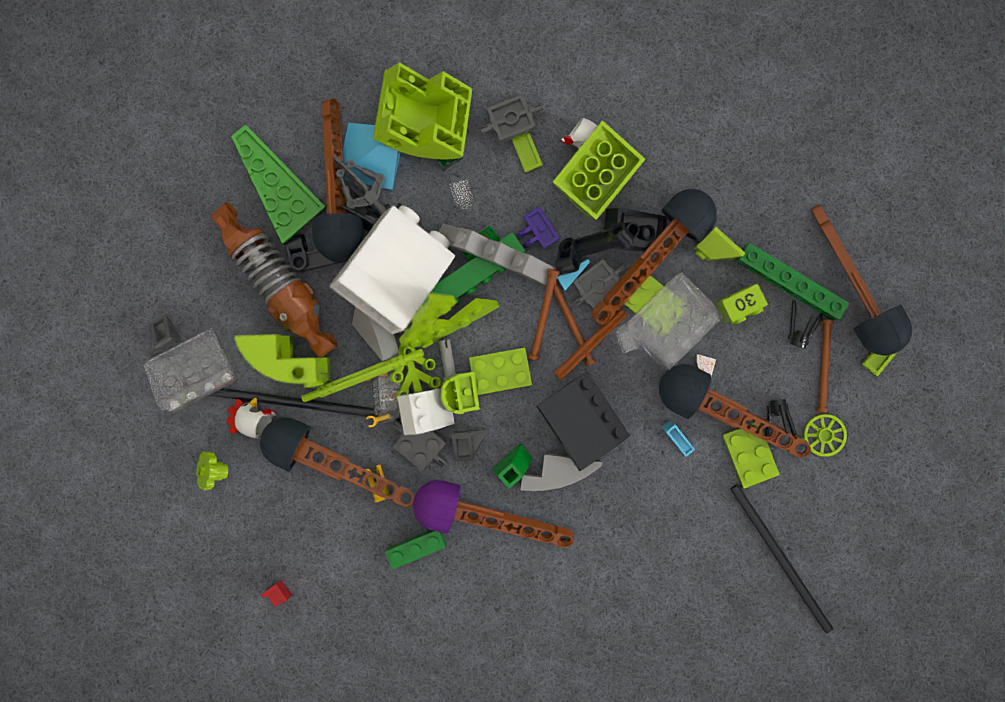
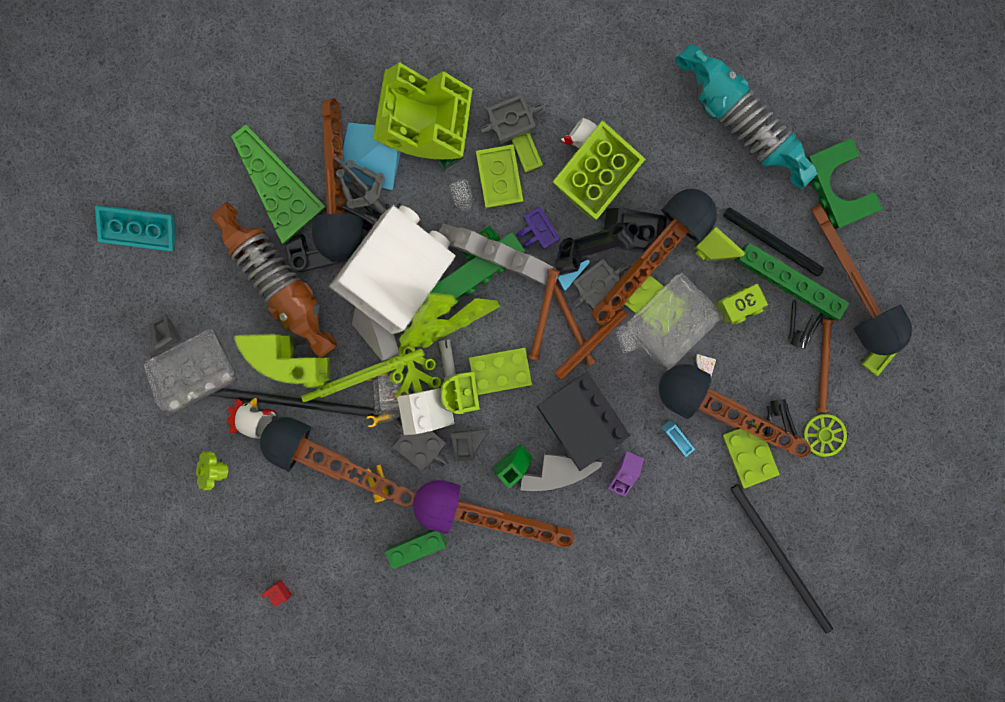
none -> teal slope [95,205,176,252]
none -> lime plate [476,144,523,209]
none -> medium lavender slope [608,451,644,497]
none -> teal piece [675,44,817,189]
none -> black axle [723,207,824,276]
none -> green arch [807,138,883,229]

